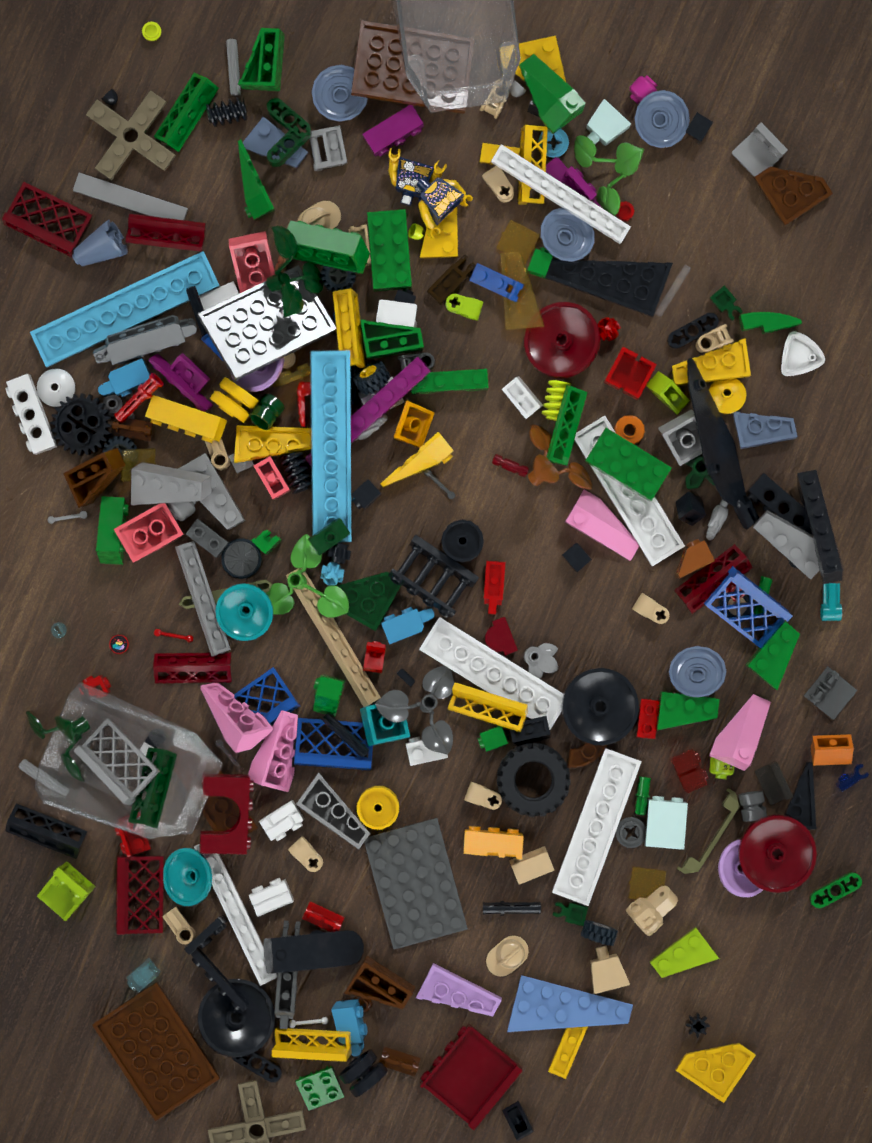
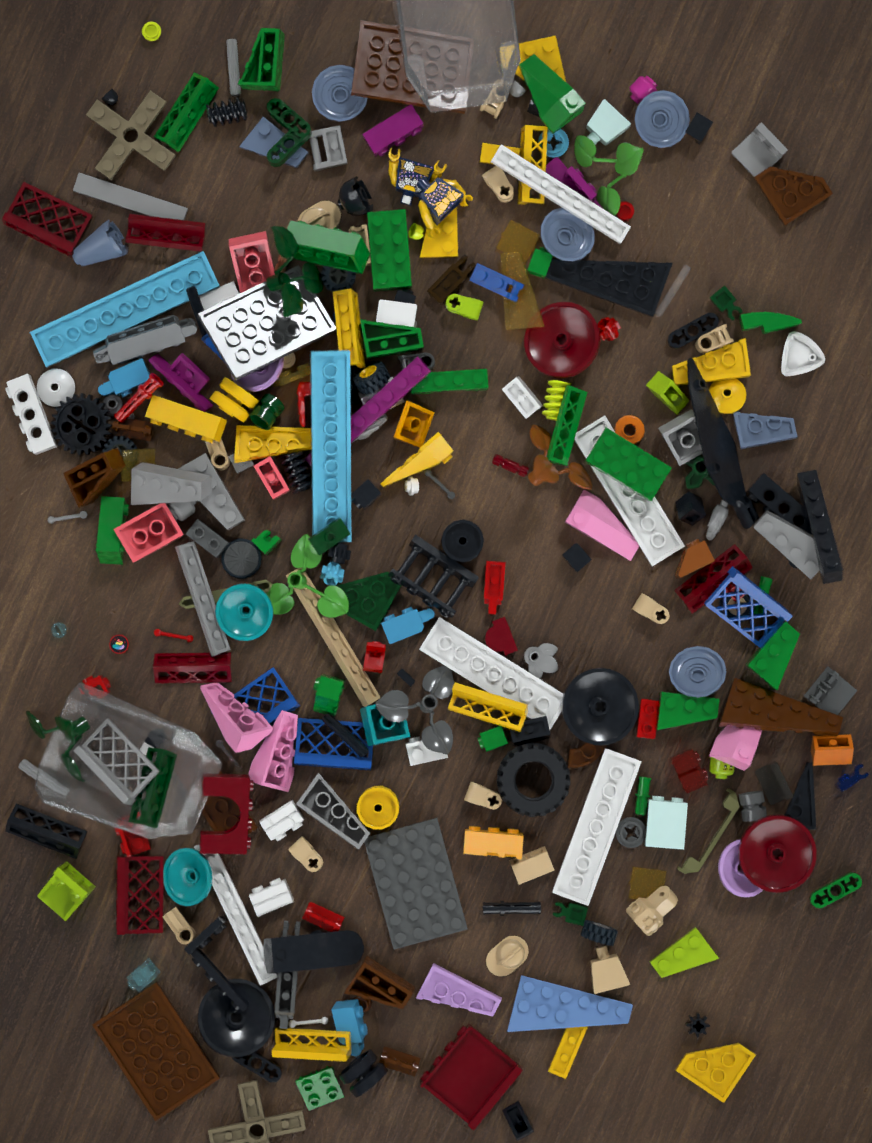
green wedge [238,140,275,221] -> none
red piece [603,347,657,400] -> none
teal piece [820,583,842,621] -> none
none -> black cylinder [338,176,373,216]
none -> white plate [404,476,419,496]
none -> reddish brown wing [719,678,843,736]

